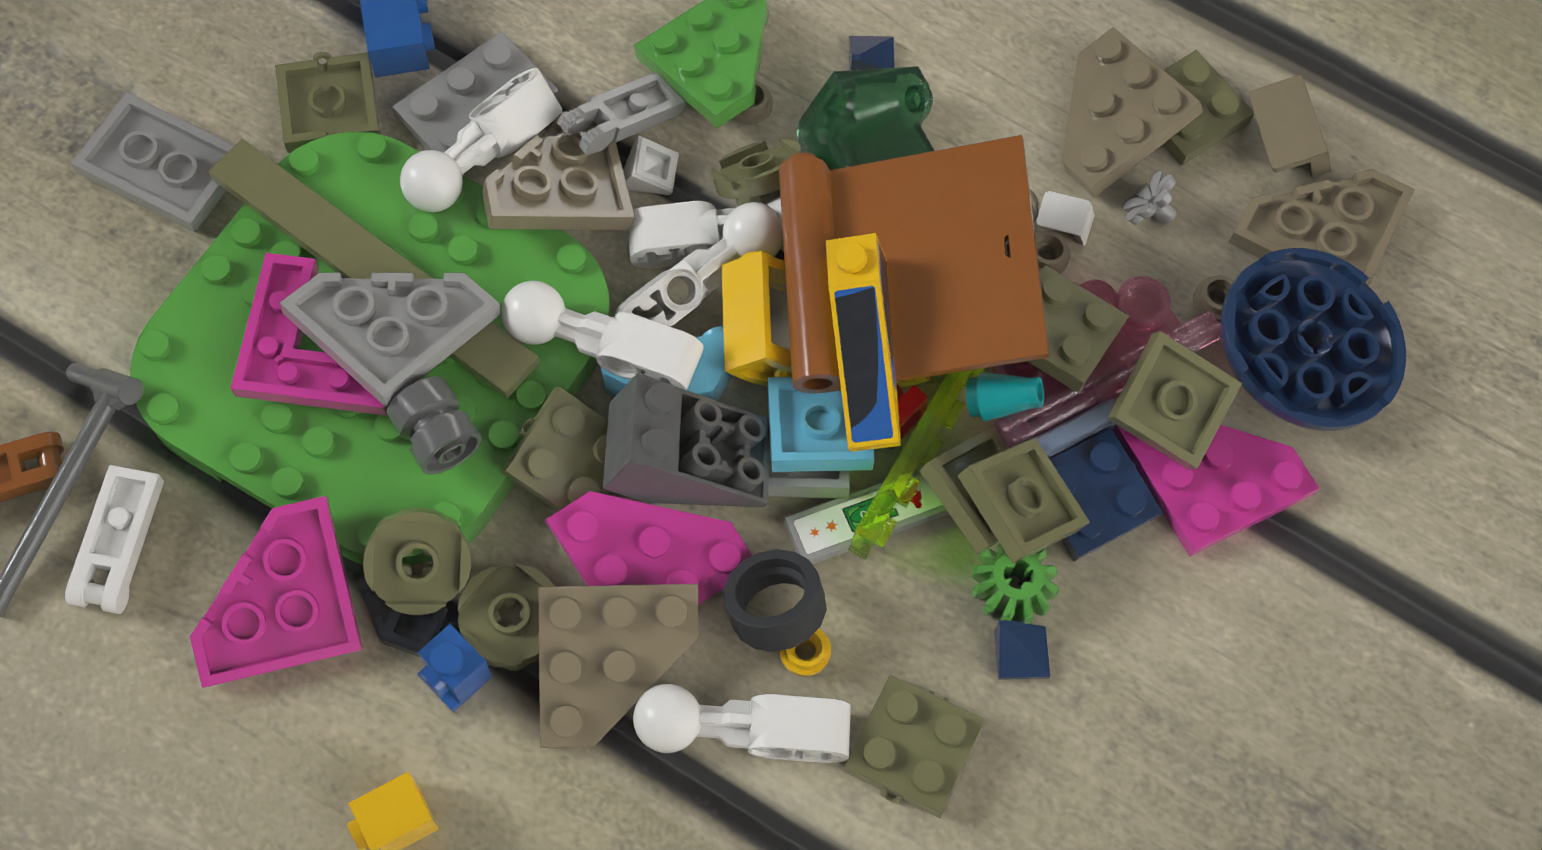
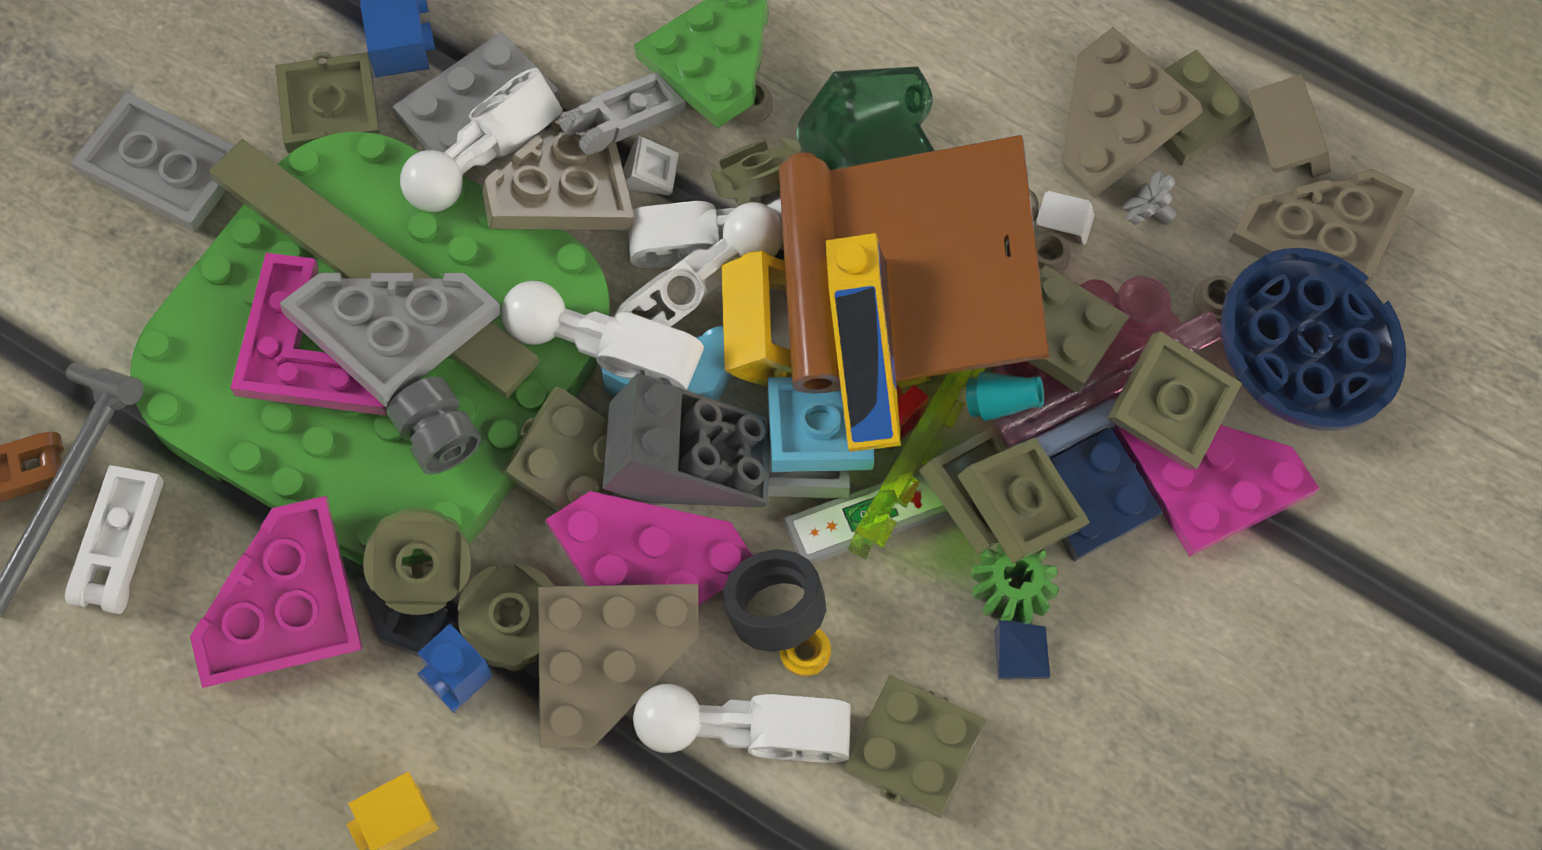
dark blue slope [849,36,895,78] -> none

